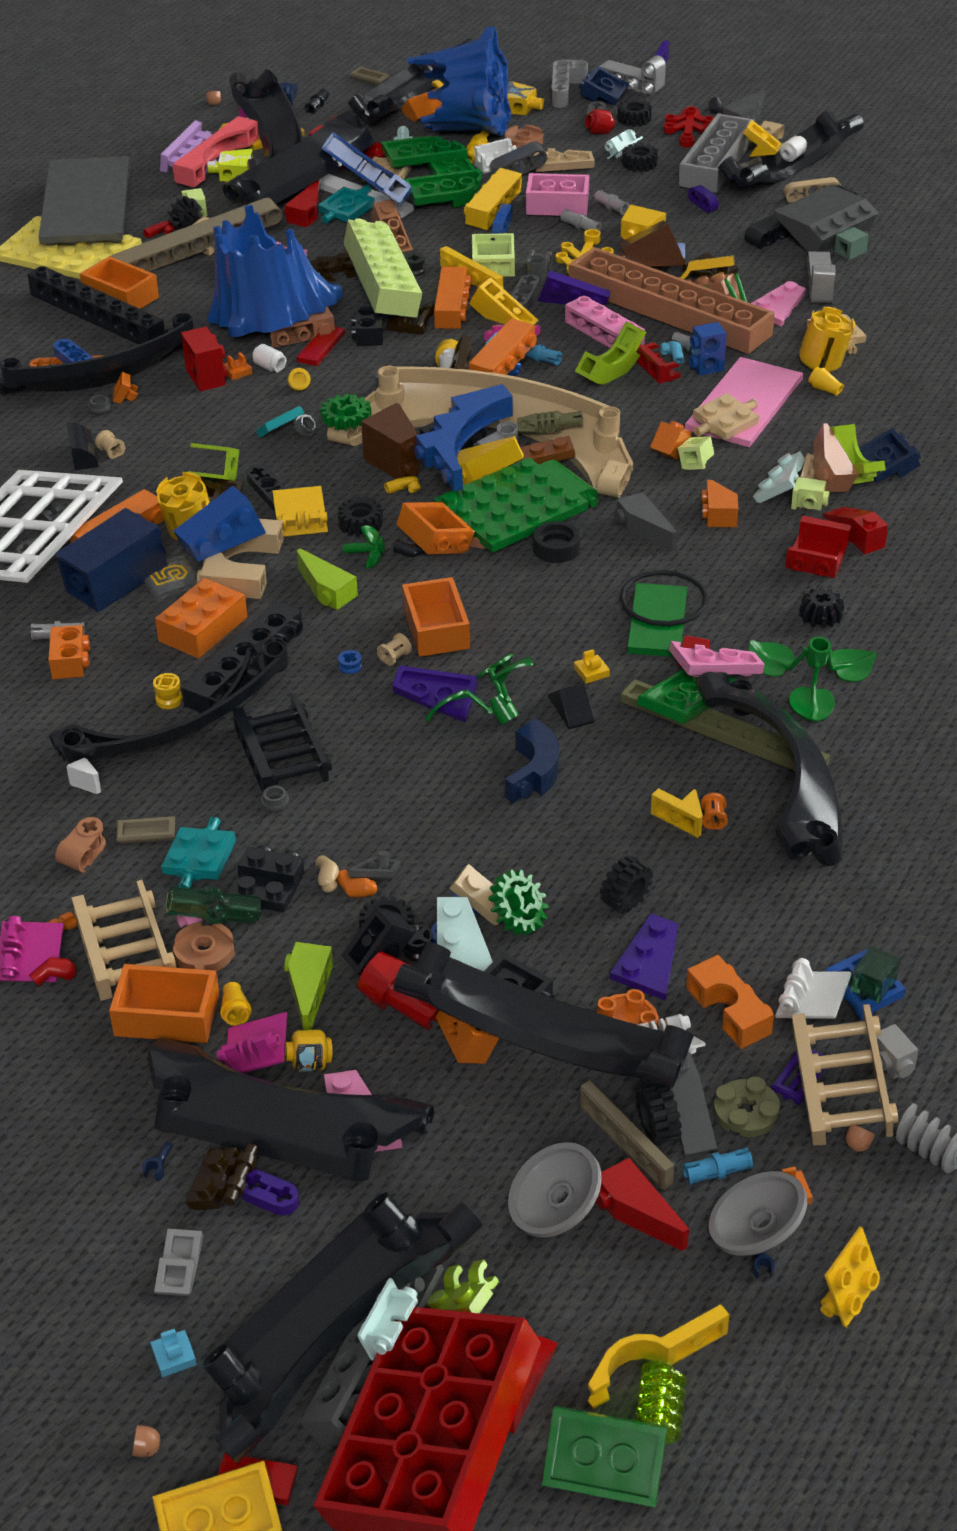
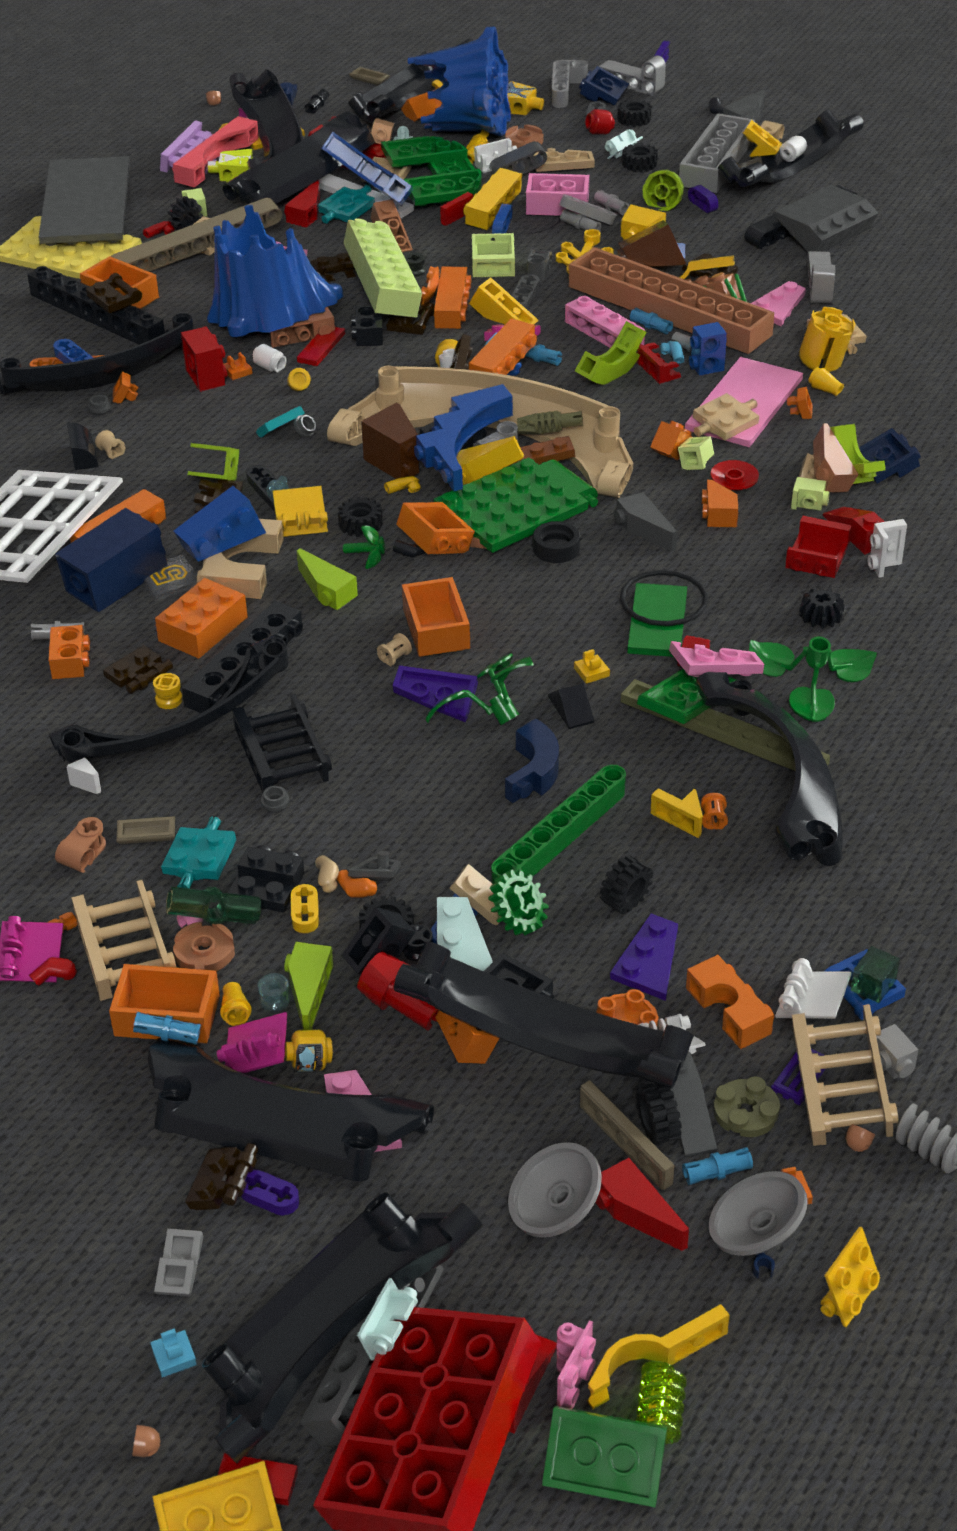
dark blue hand [142,1142,172,1181] -> none
yellow cylinder [156,472,210,540] -> none
green gear [320,394,372,431] -> none
blue bush [338,650,362,674] -> none
lime plate [425,1259,499,1313] -> none
yellow plate [440,246,503,288] -> none
dark purple wing [538,270,611,306] -> none
red plant [663,106,714,148] -> none
light aqua wing [753,451,805,503] -> none
tan beam [783,177,841,202] -> none
sand green brick [834,227,869,260] -> none
none -> dark brown plate [86,273,142,314]
none -> dark brown plate [103,645,173,694]
none -> dark azure pin [133,1012,201,1045]
none -> clear light blue wheel [258,973,290,1012]
none -> clear light blue plate [267,476,289,503]
none -> yellow beam [291,884,319,933]
none -> light nougat brick [371,118,395,144]
none -> orange dish [420,266,439,306]
none -> red tile [440,192,473,226]
none -> green beam [491,764,626,887]
none -> bright pink hinge [556,1320,596,1409]
none -> light grey beam [559,194,616,225]
none -> dark azure pin [630,308,673,334]
none -> lime cylinder [643,170,684,211]
none -> red dish [710,460,759,490]
none -> orange tile [787,387,813,419]
none -> white bracket [868,519,907,578]

